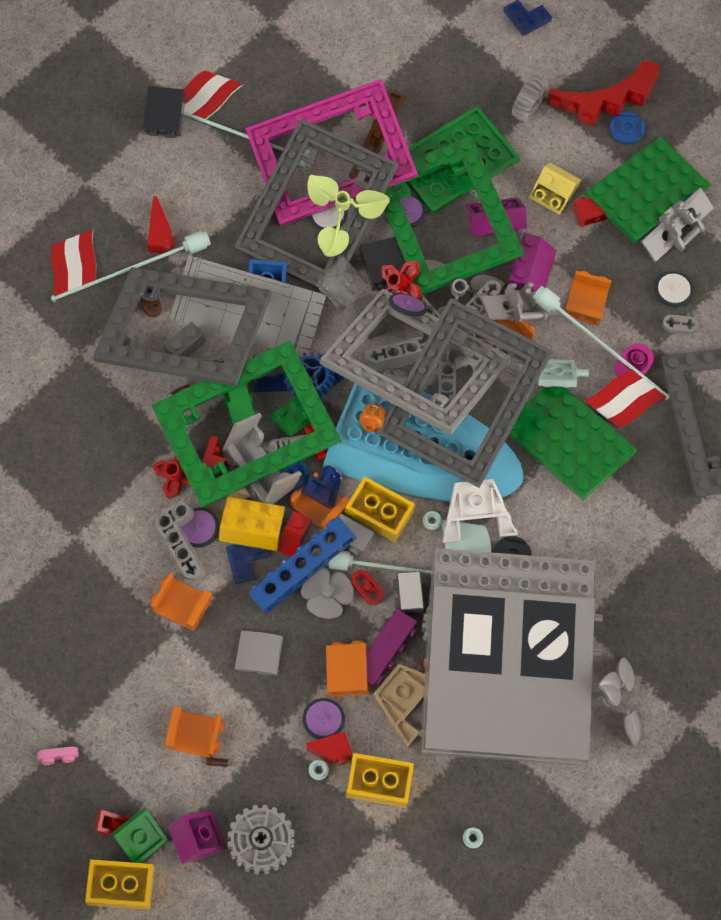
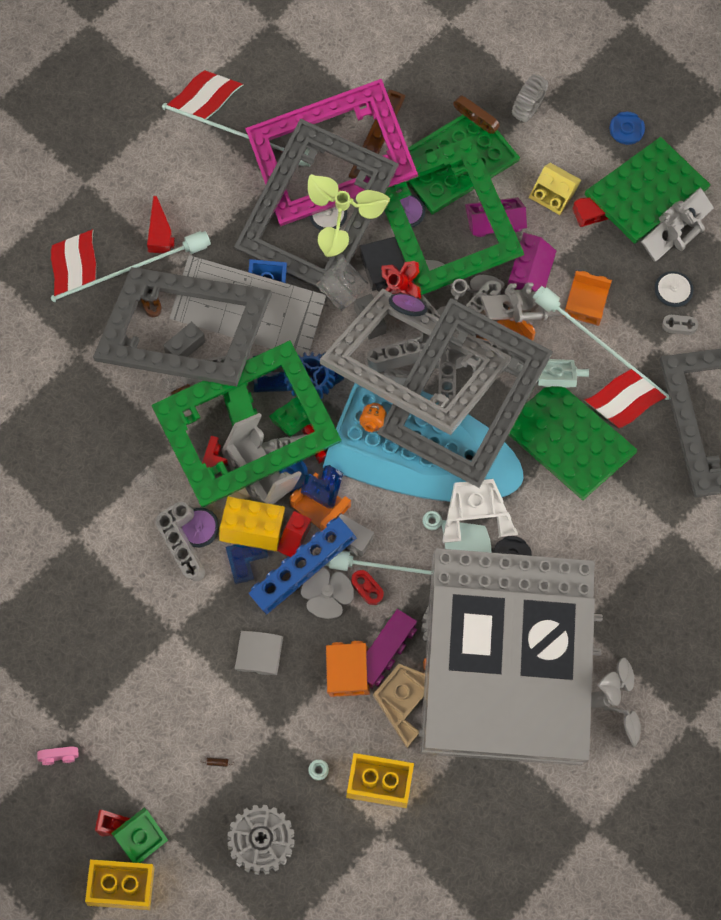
black brick [143,86,186,138] -> none
orange panel [150,572,213,632] -> none
red plant [153,455,191,499] -> none
orange panel [165,706,225,758] -> none
magenta slope [168,811,226,864] -> none
medium lavender wheel [302,698,345,739] -> none
red slope [306,732,352,766] -> none
yellow brick [345,476,415,543] -> none
white brick [393,571,424,615] -> none
light aqua plate [463,828,483,849] -> none
clear blue plate [503,0,552,36] -> none
red arch [547,60,660,126] -> none
dark pink piece [615,343,654,377] -> none
none -> reddish brown beam [453,95,500,134]

